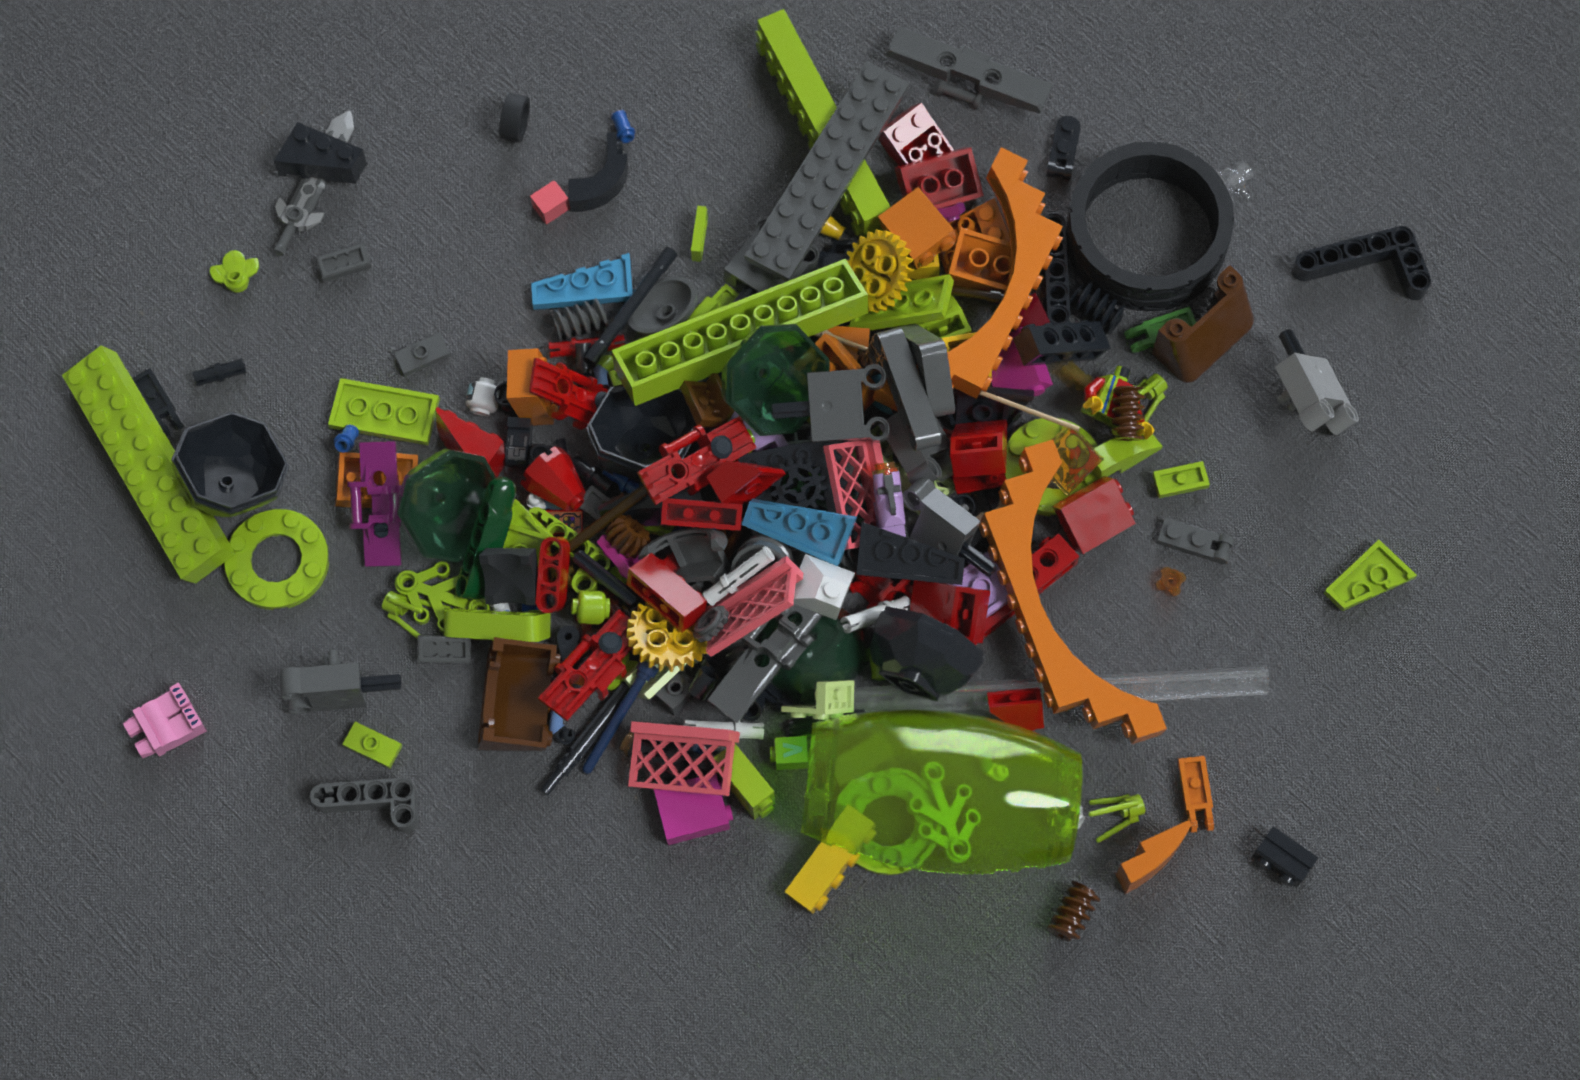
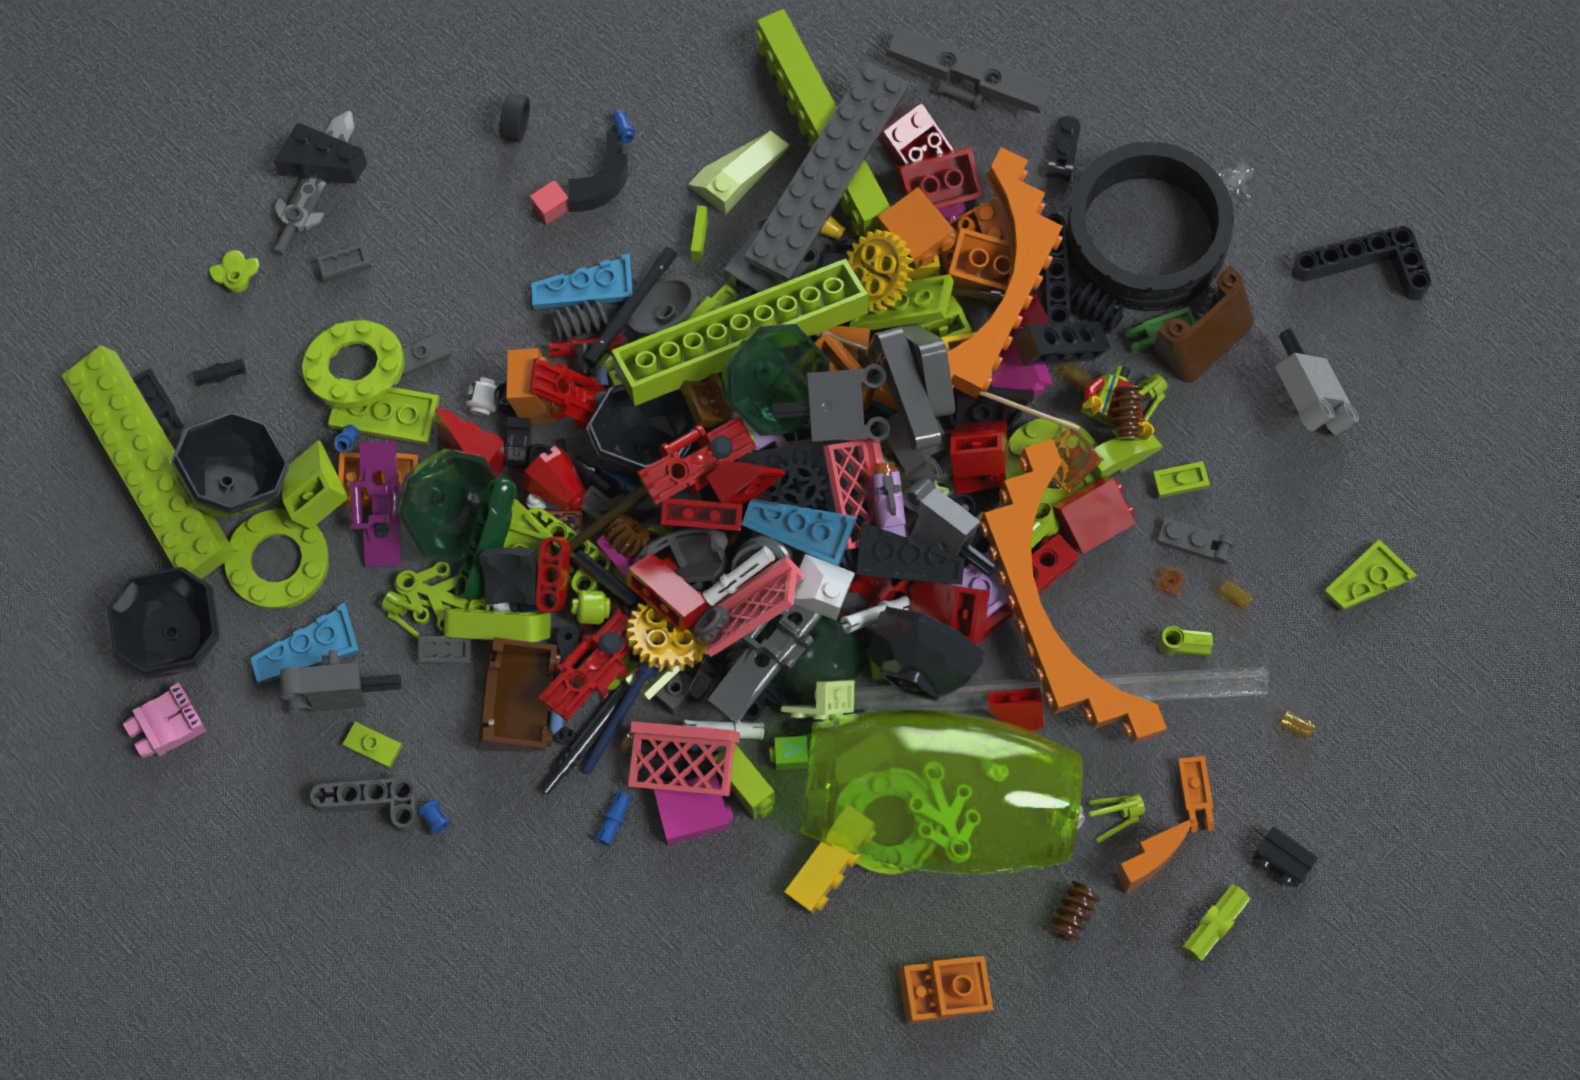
none -> black rock [107,567,220,679]
none -> dark azure wing [251,602,360,685]
none -> lime slope [282,440,349,529]
none -> lime plate [302,320,405,409]
none -> blue bush [417,800,452,835]
none -> blue pin [595,791,632,847]
none -> yellowish green wedge [688,131,789,215]
none -> orange slope [898,956,994,1025]
none -> lime piece [1031,503,1061,549]
none -> lime piece [1157,626,1213,657]
none -> lime piece [1182,884,1251,963]
none -> clear yellow pin [1219,579,1254,610]
none -> clear yellow pin [1280,711,1316,739]

